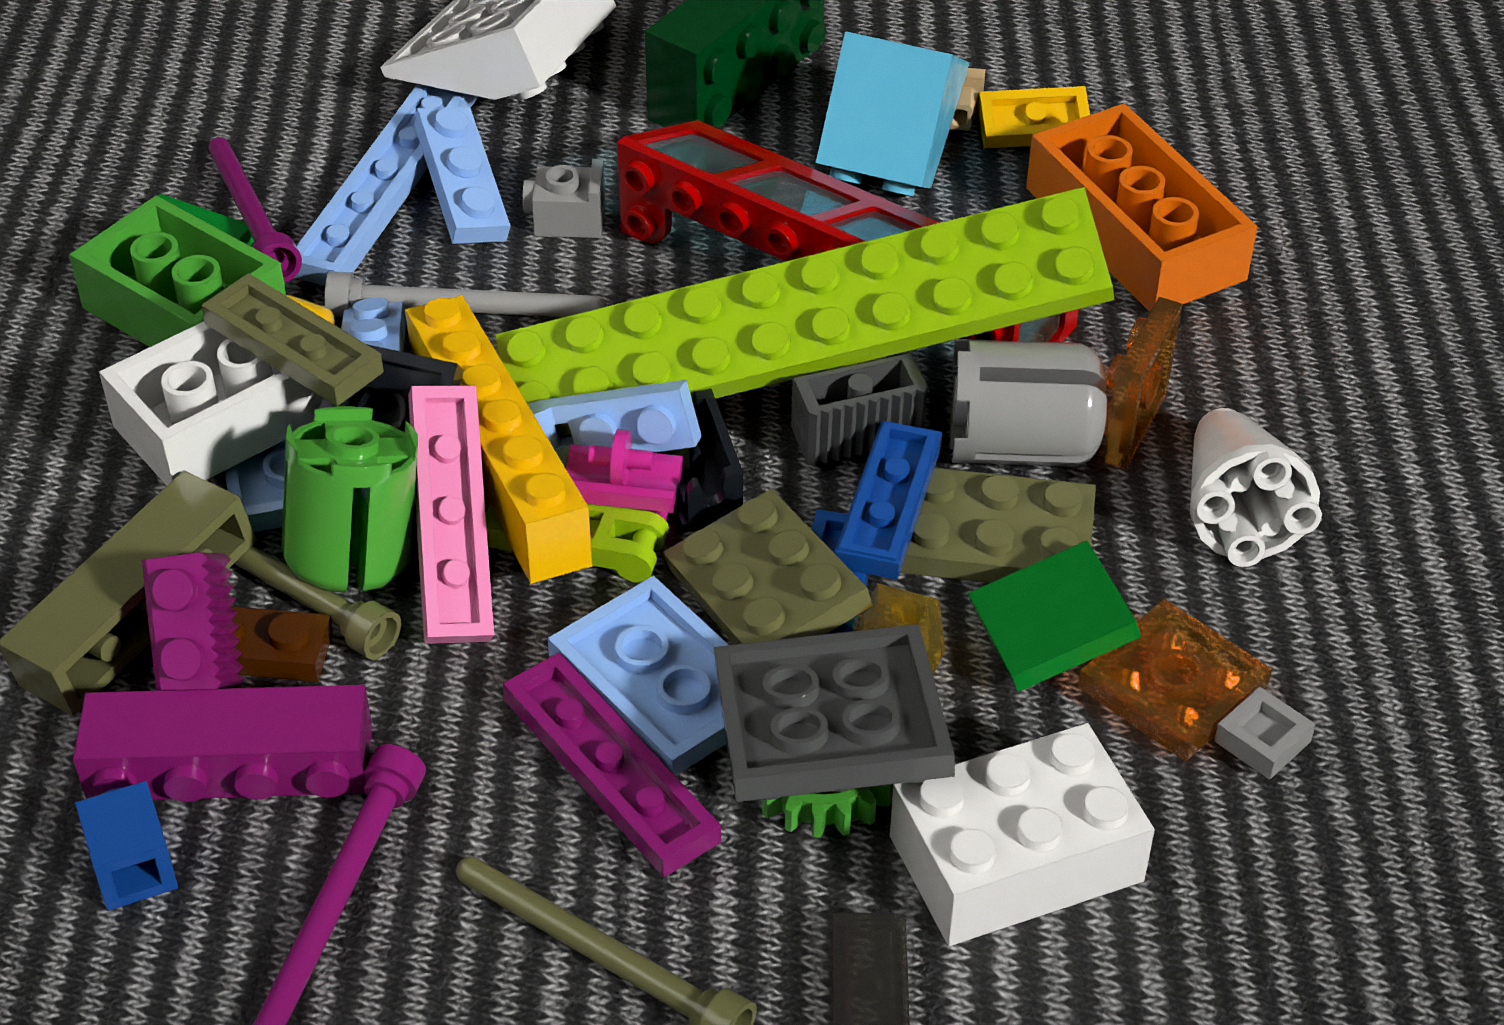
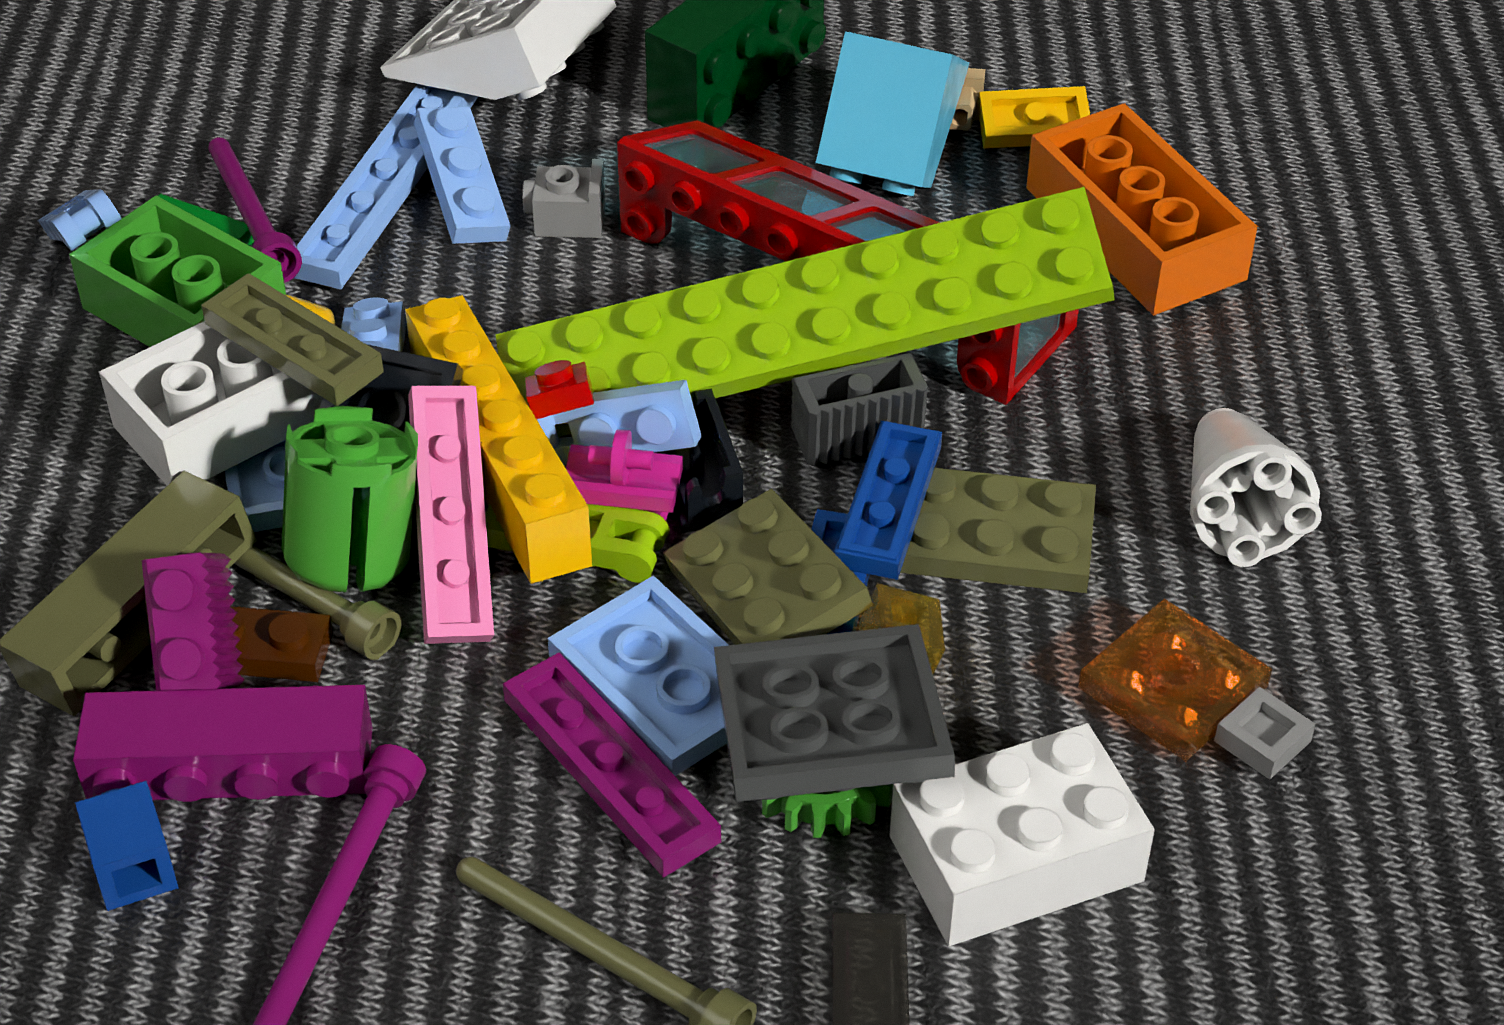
light grey piece [325,271,607,319] -> none
light grey cylinder [950,339,1107,467] -> none
green tile [968,540,1141,692] -> none
clear orange plate [1103,297,1182,469] -> none
none -> light blue plate [38,189,121,251]
none -> red plate [525,360,594,419]

